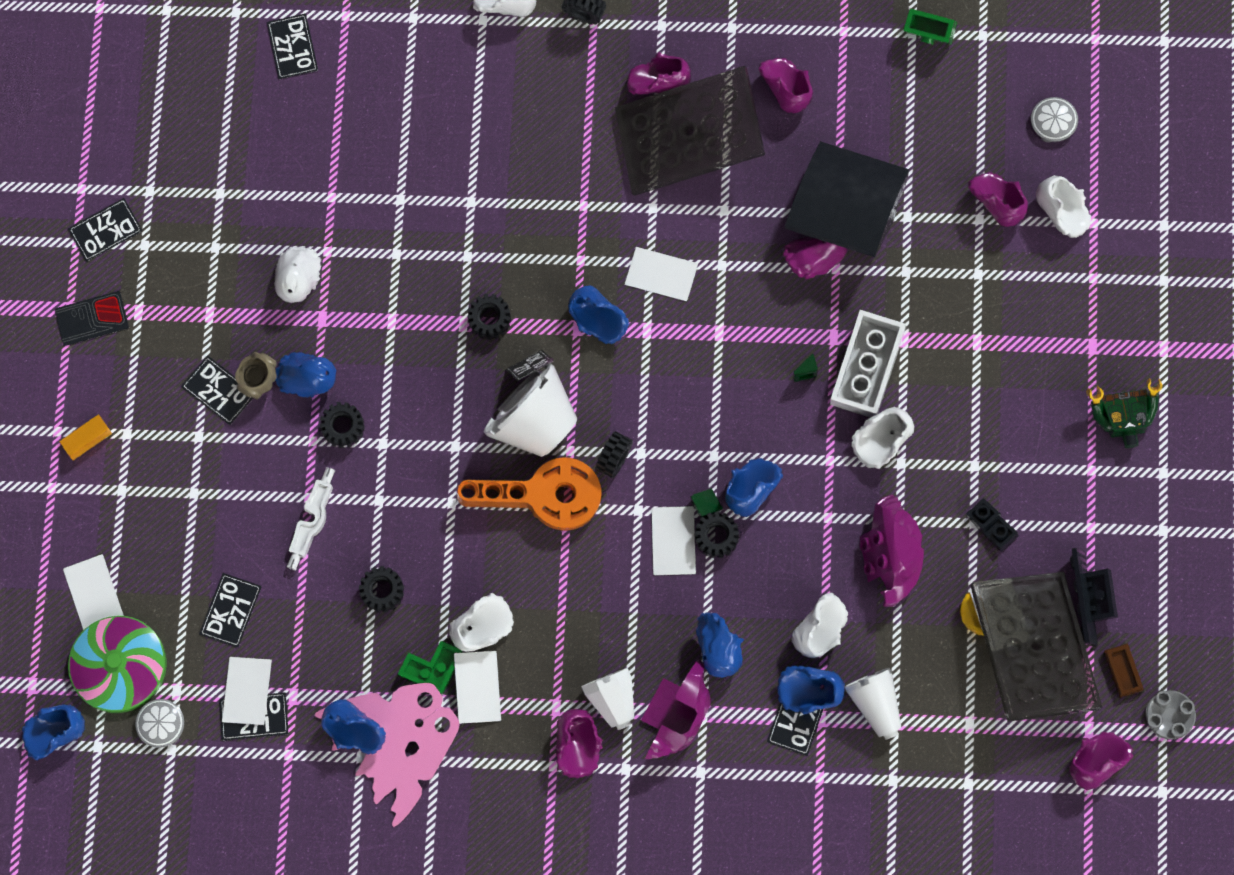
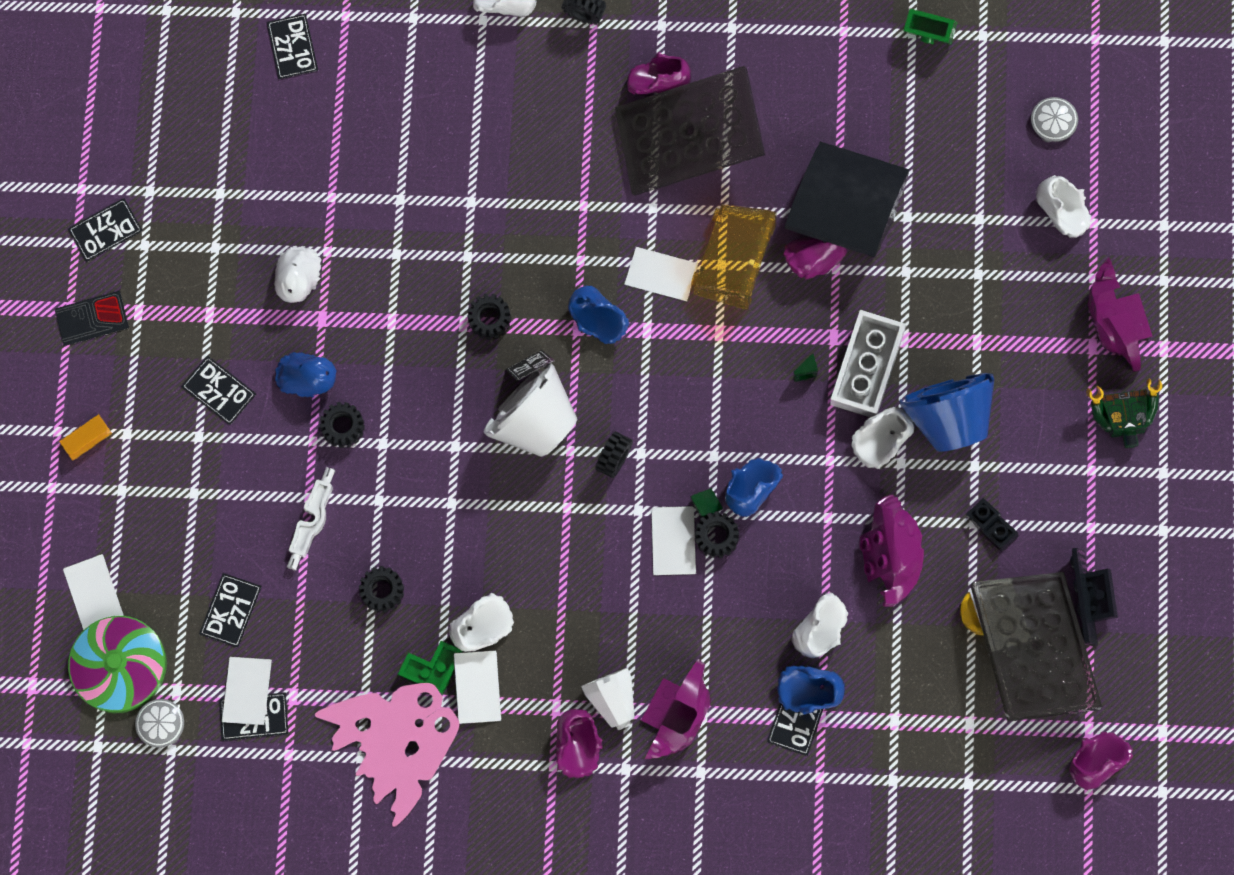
blue piece [22,705,85,760] -> none
dark tan hair [235,352,277,400] -> none
blue piece [321,700,386,754] -> none
orange beam [457,457,601,531] -> none
blue piece [696,612,744,678] -> none
magenta piece [759,58,813,113] -> none
white cone [845,668,902,740] -> none
magenta piece [968,172,1028,227] -> none
reddish brown tile [1104,643,1144,698] -> none
light grey dish [1146,691,1196,740] -> none
none -> clear yellow windscreen [691,204,777,310]
none -> blue cone [899,373,994,452]
none -> magenta animal [1087,257,1153,372]

